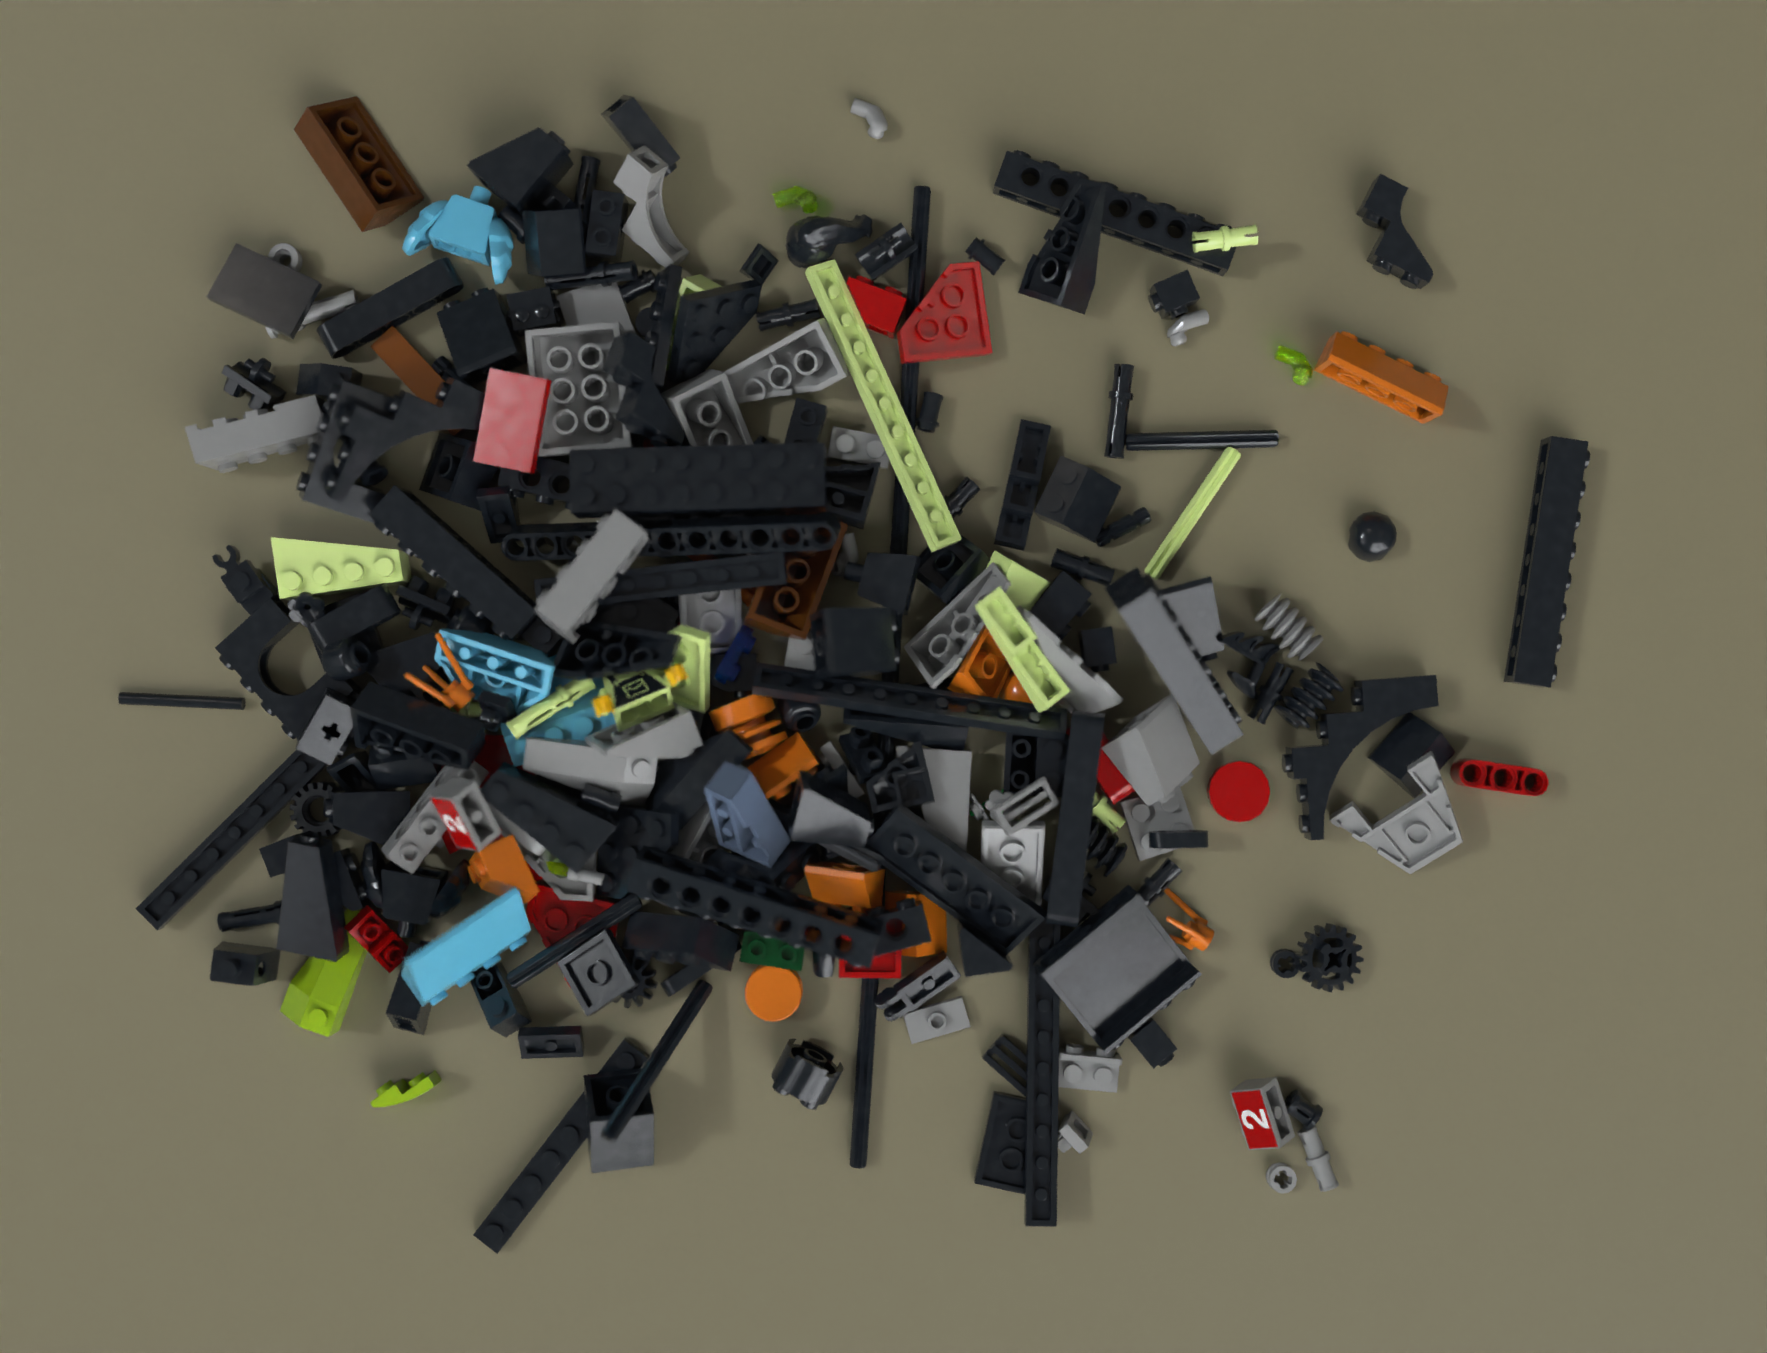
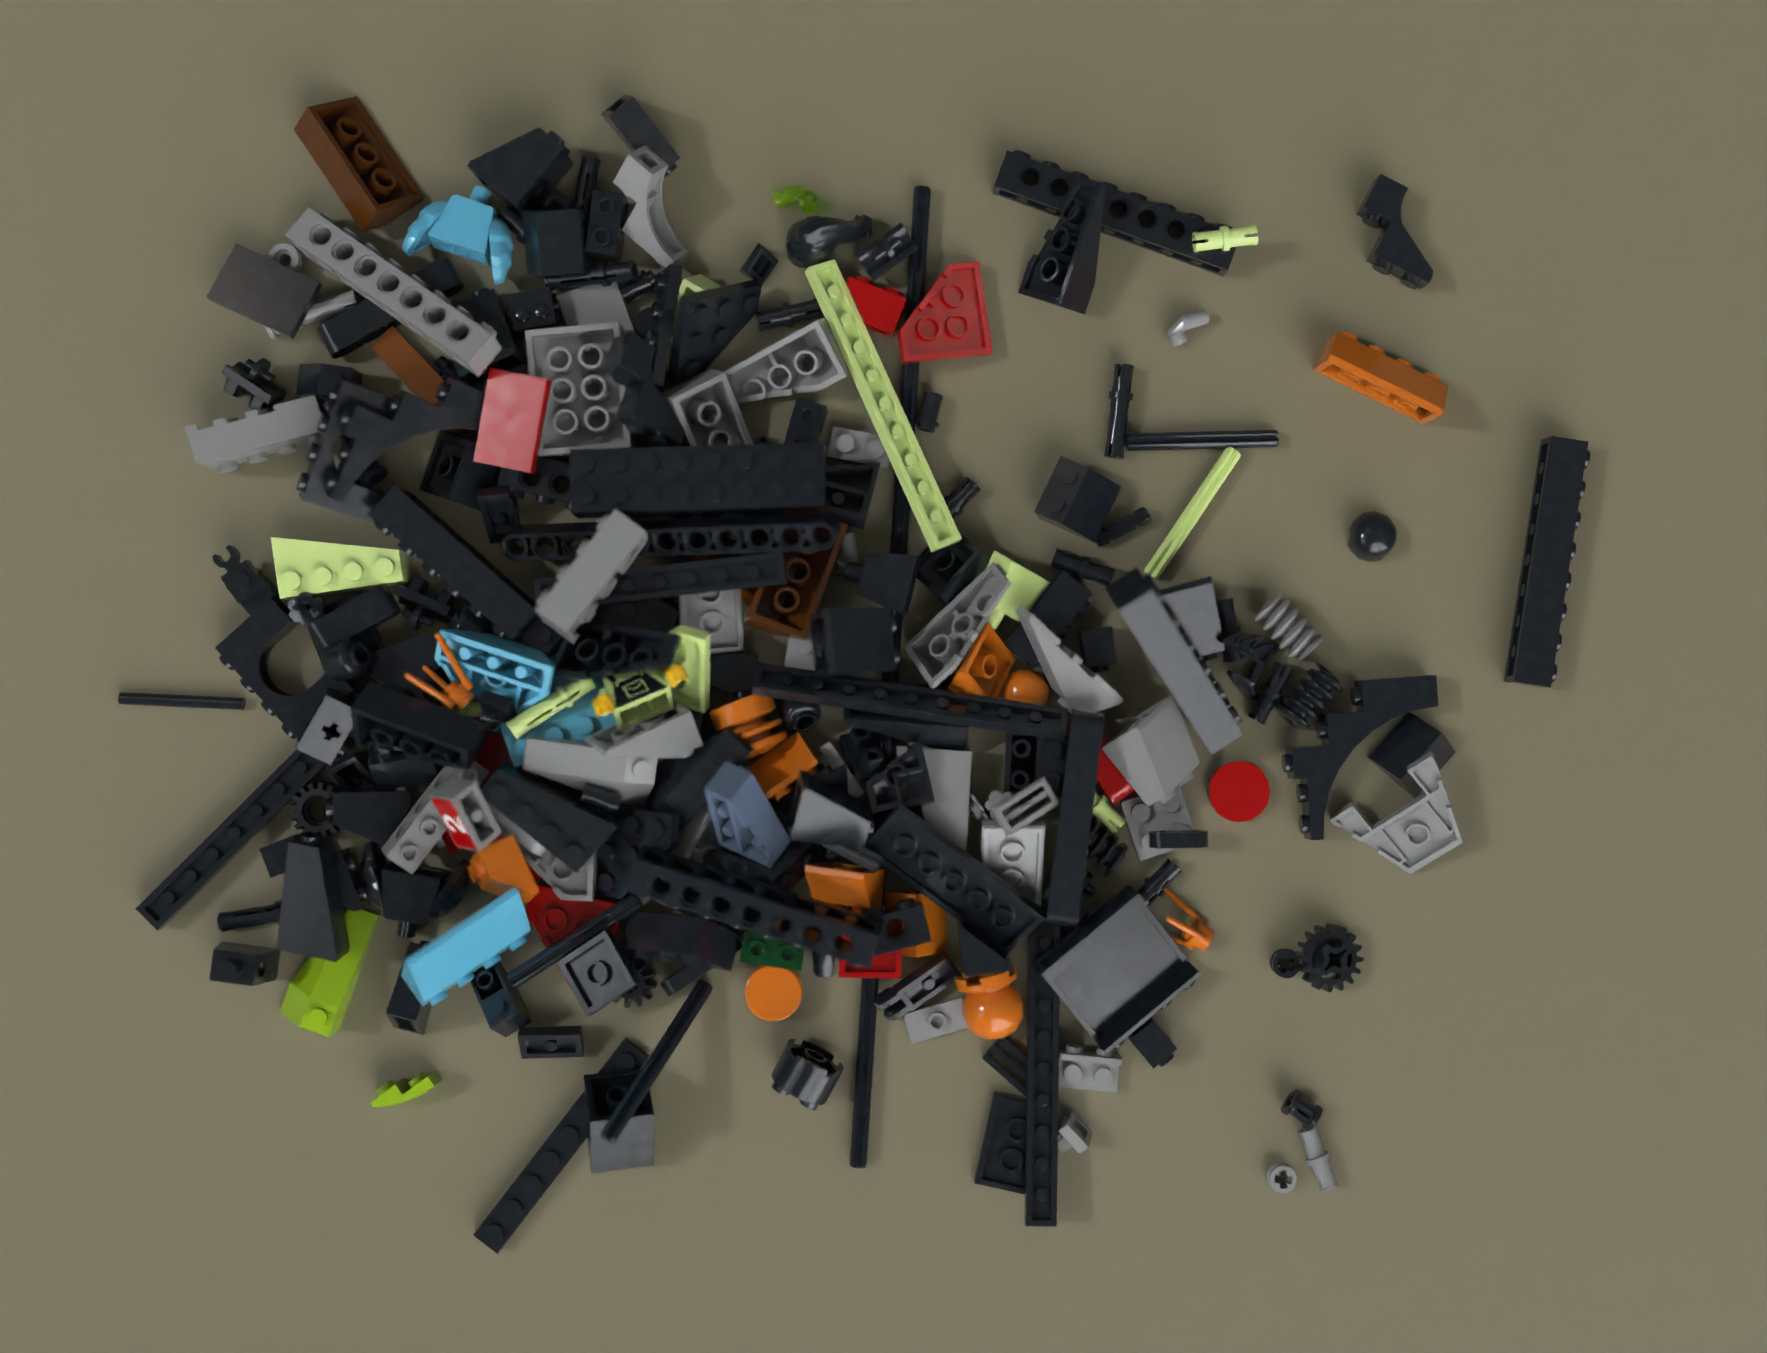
red slope [344,906,408,973] -> none
light grey piece [546,861,605,886] -> none
clear blue plate [713,624,757,685] -> none
light grey arm [850,98,888,139] -> none
black pin [965,237,1005,275] -> none
yellowish green slope [974,587,1070,713] -> none
black slope [994,419,1051,551] -> none
black brick [1148,269,1200,319] -> none
brick [1230,1077,1295,1150] -> none
clear neon green arm [1274,345,1313,386] -> none
red beam [1450,758,1549,796] -> none
none -> light grey brick [285,207,502,377]
none -> orange tile [954,964,1023,1040]
none -> black pin [1216,598,1243,662]

